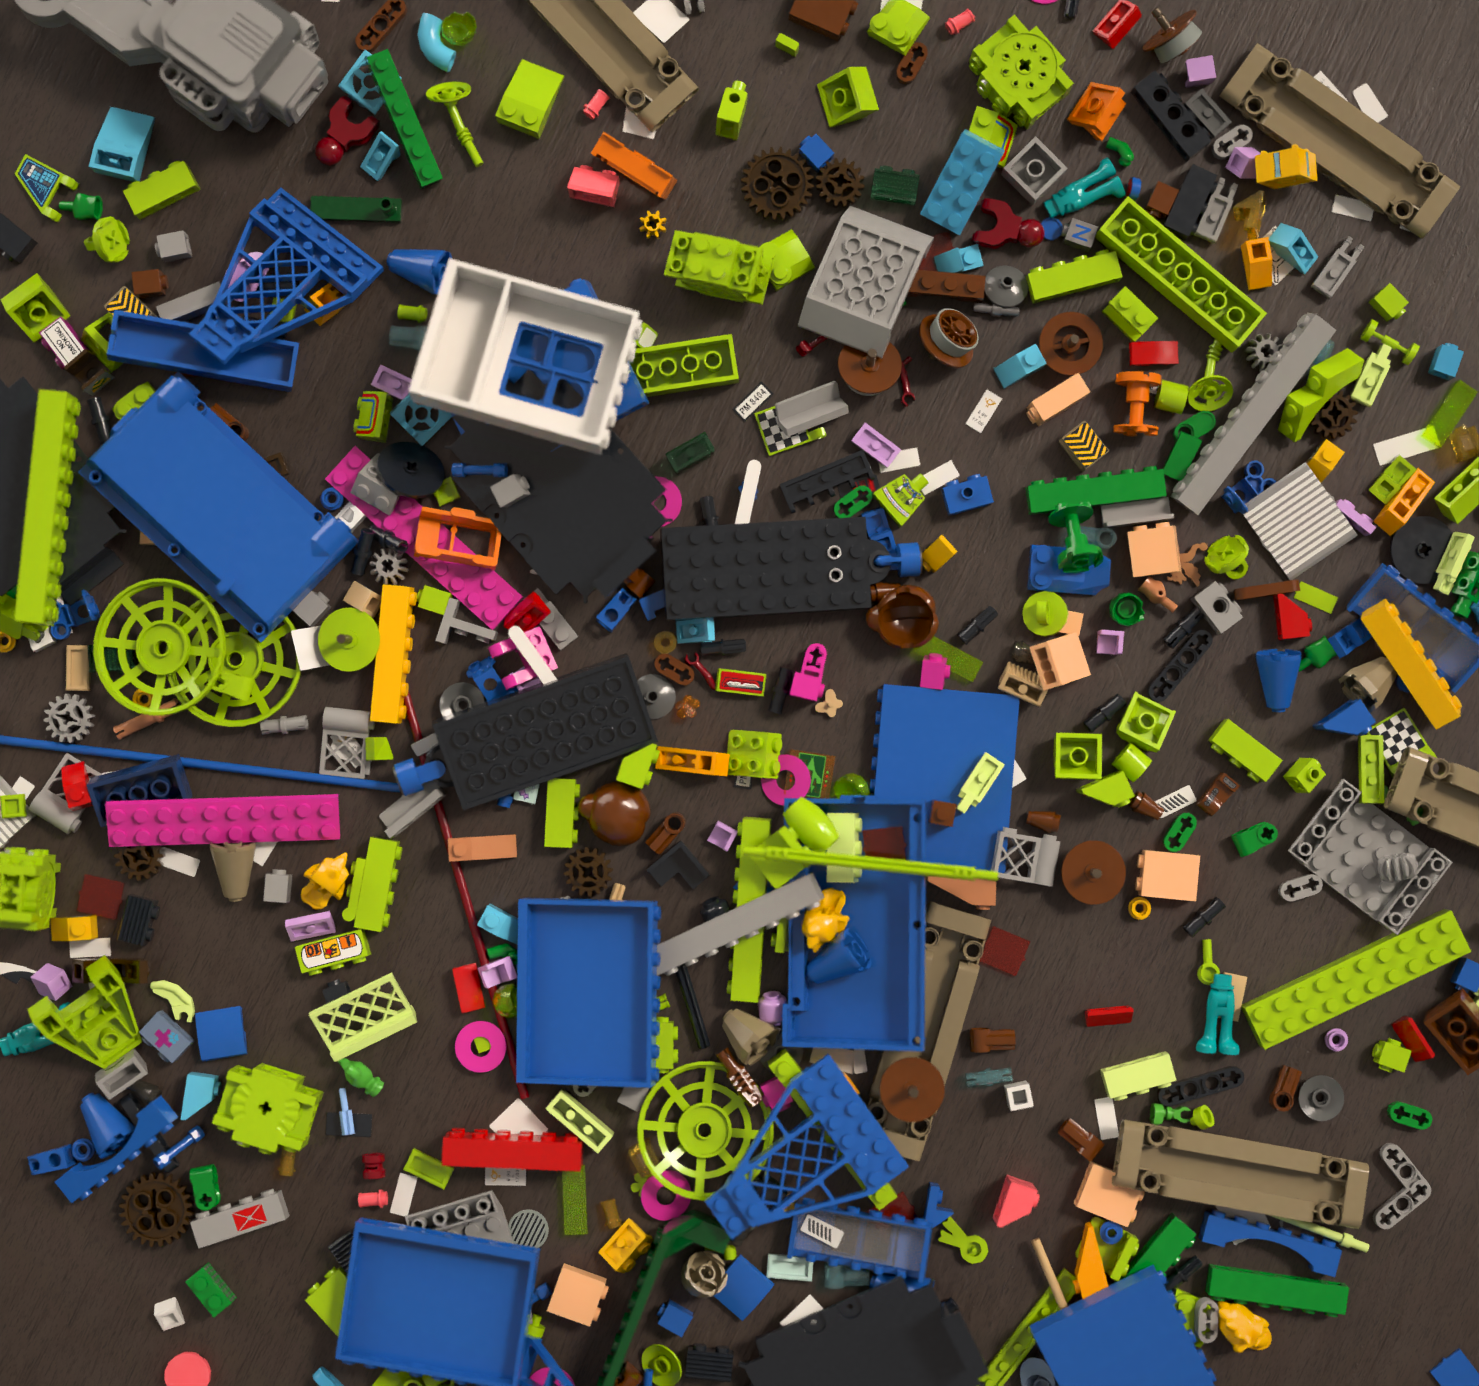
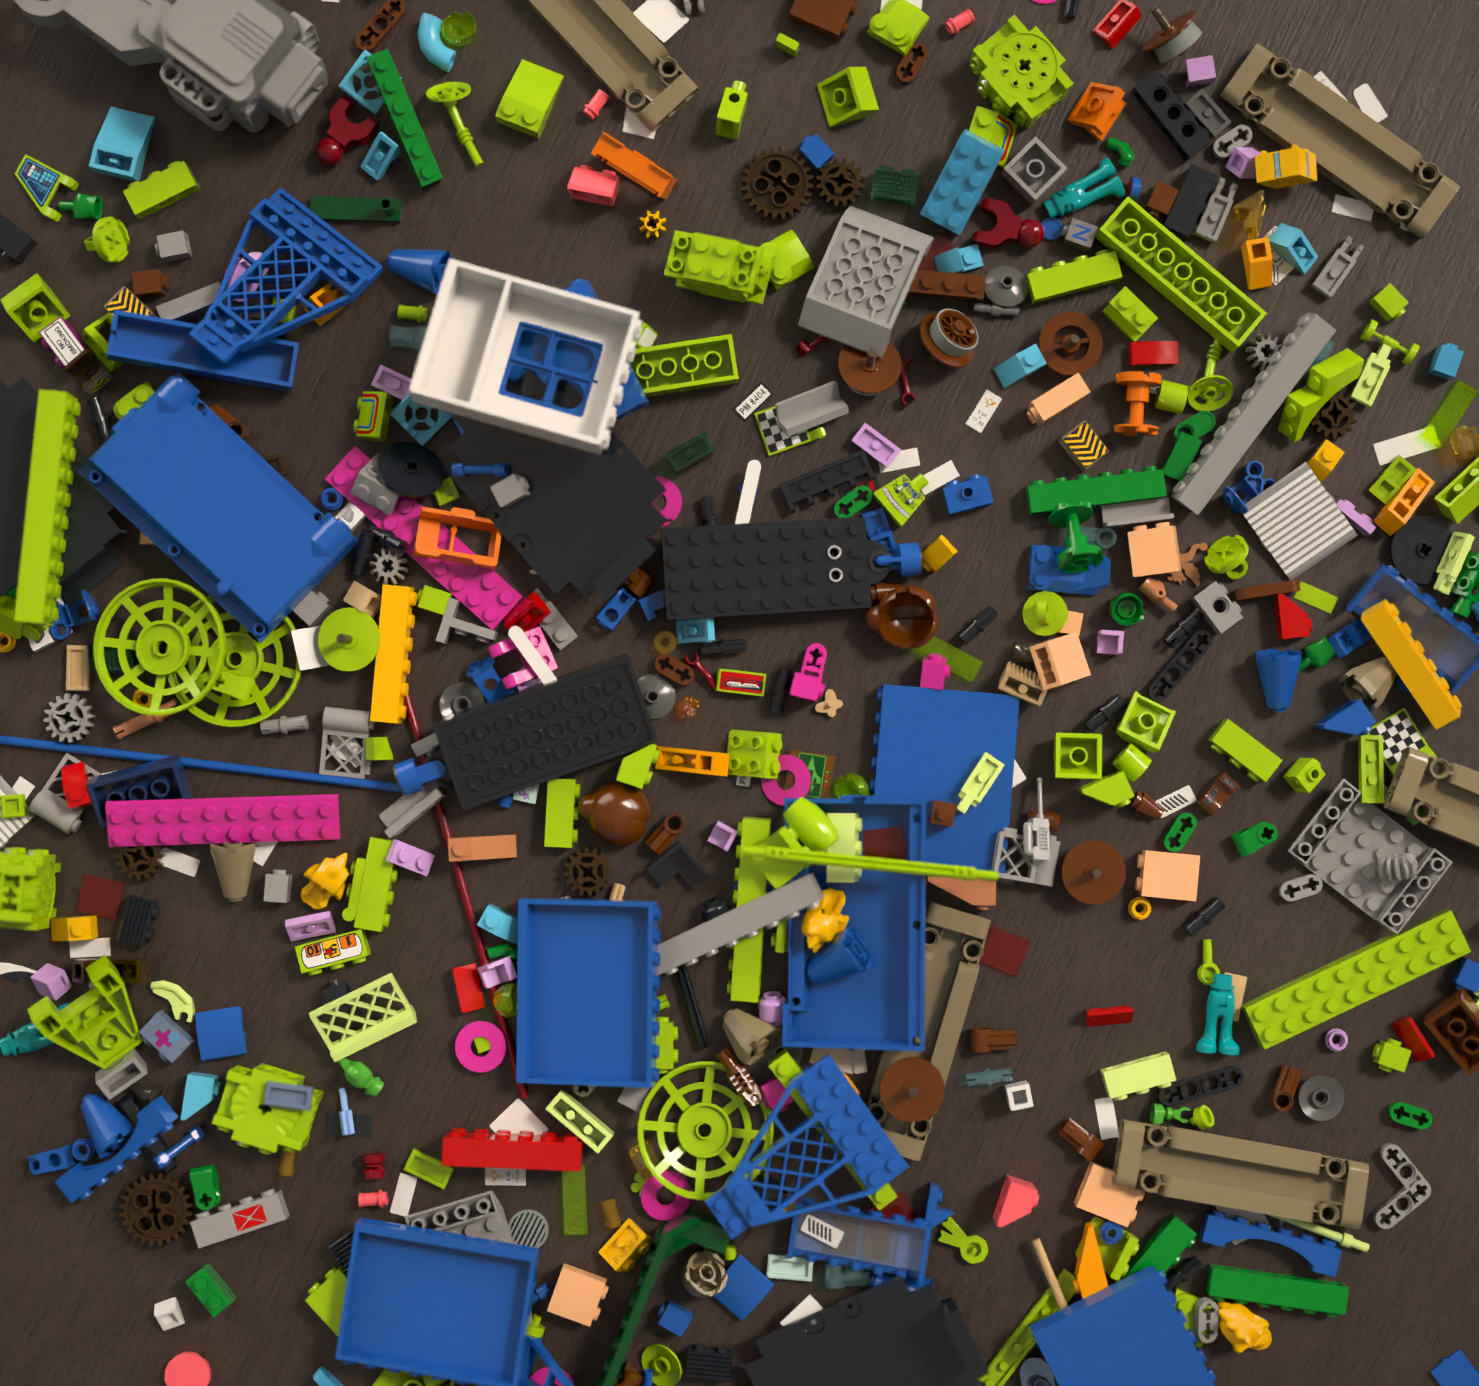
none -> sand blue tile [263,1081,314,1111]
none -> lavender plate [386,839,435,876]
none -> light grey piece [1023,778,1050,861]

